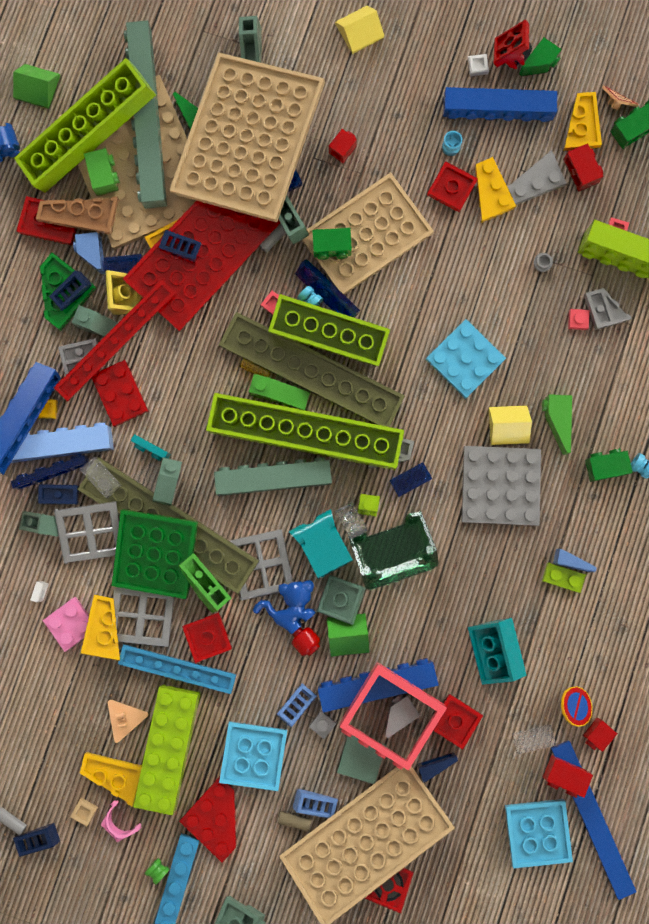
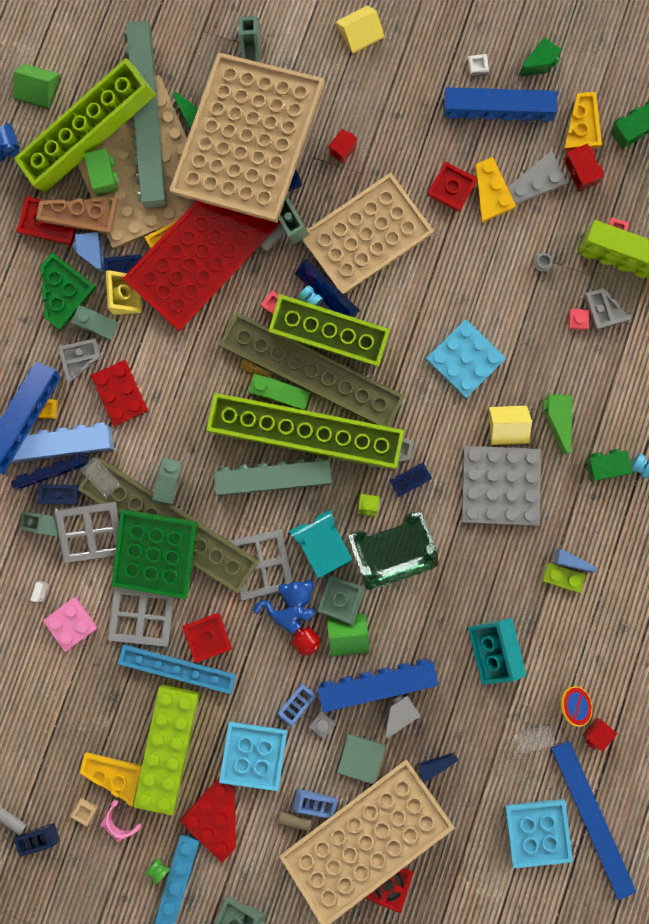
dark blue slope [49,270,92,311] -> none
red plate [54,280,176,401] -> none
yellow wing [80,595,120,661] -> none
light nougat piece [108,700,149,743] -> none
teal plate [131,434,171,462] -> none
dark blue slope [159,230,201,263] -> none
bright green slope [178,553,231,613] -> none
green brick [312,228,352,260] -> none
clear plate [335,502,368,540] -> none
coral window [339,662,447,771] -> none
red plate [433,694,483,750] -> none
medium azure wheel [442,131,463,156] -> none
red piece [493,20,532,70] -> none
red brick [543,755,593,798] -> none
light nougat piece [602,85,639,110] -> none

